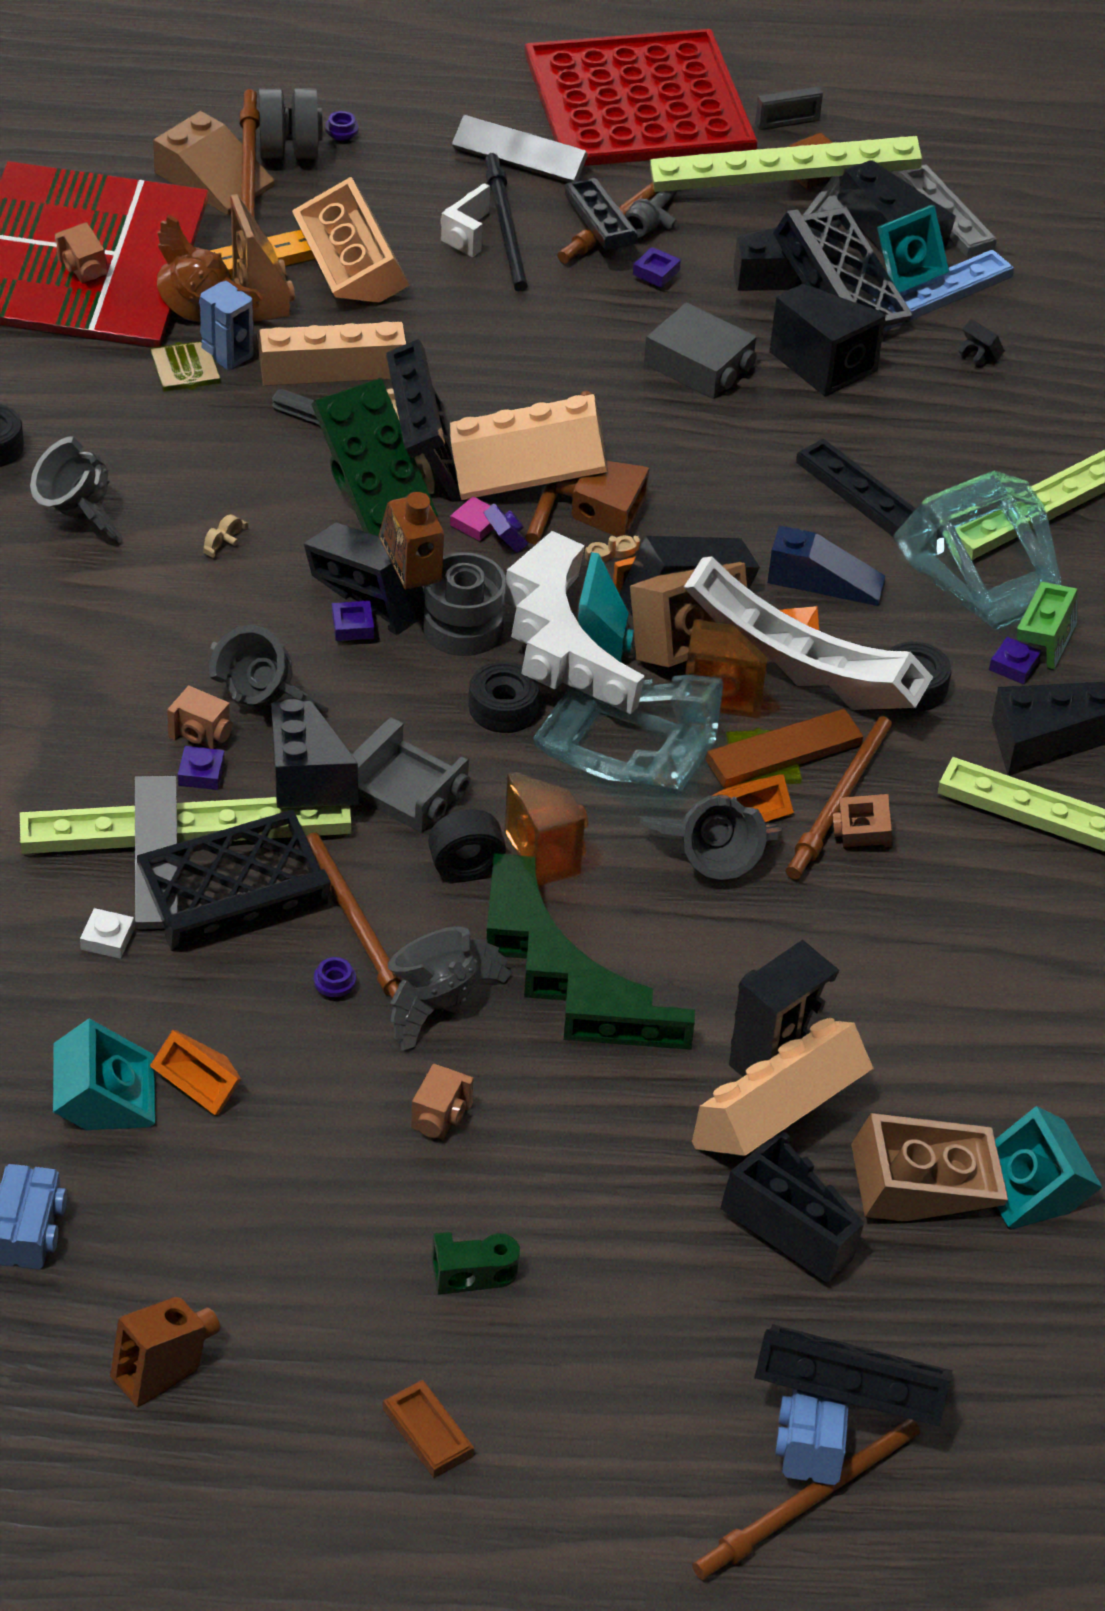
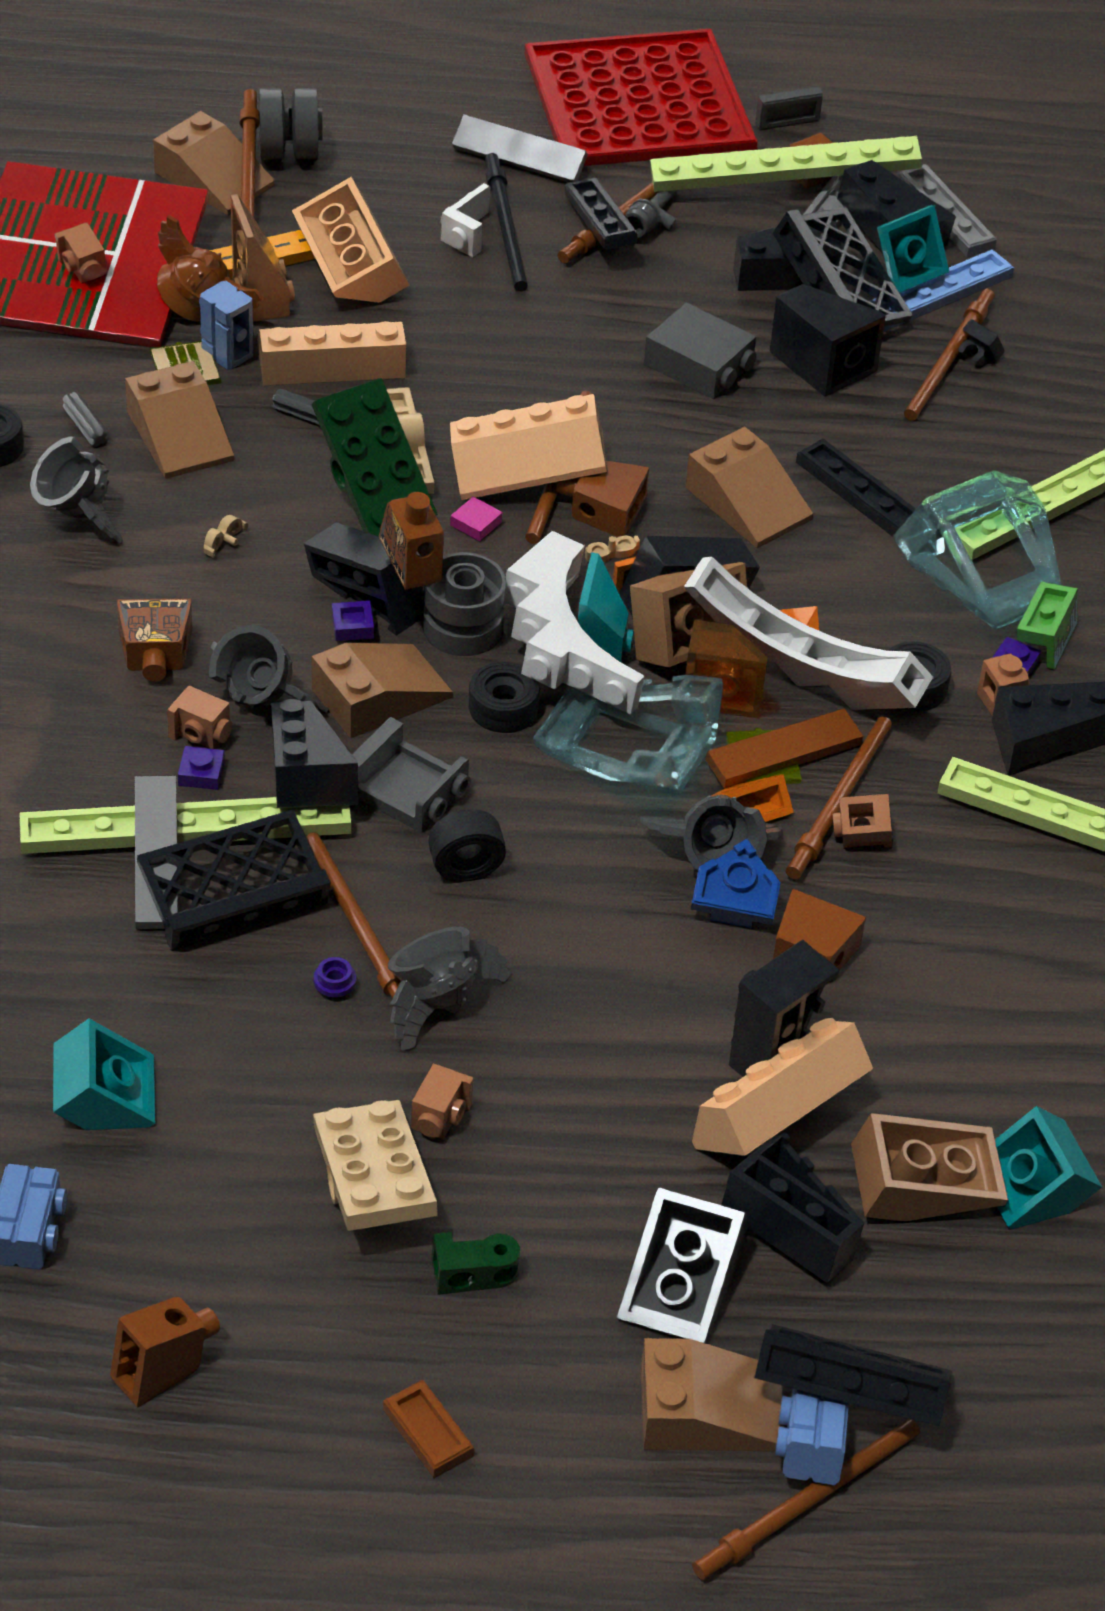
white plate [80,908,135,959] -> none
orange slope [150,1030,241,1115] -> none
dark purple plate [325,111,358,141] -> none
black fence [386,339,461,502] -> none
dark purple plate [483,503,528,553] -> none
dark green arch [486,853,695,1050] -> none
clear orange slope [504,772,588,886] -> none
dark purple plate [633,247,681,288] -> none
dark blue slope [767,525,886,606] -> none
none -> dark grey axle [62,392,108,447]
none -> dark orange torso [117,598,192,681]
none -> medium nougat slope [125,361,234,479]
none -> medium nougat slope [312,643,453,739]
none -> tan plate [313,1100,437,1231]
none -> dark grey slope [617,1188,750,1343]
none -> medium nougat slope [641,1338,784,1451]
none -> medium nougat slope [685,426,813,548]
none -> blue plate [691,839,781,928]
none -> dark orange torso [773,889,866,983]
none -> dark orange bar [904,289,995,421]
none -> nougat brick [977,653,1030,715]

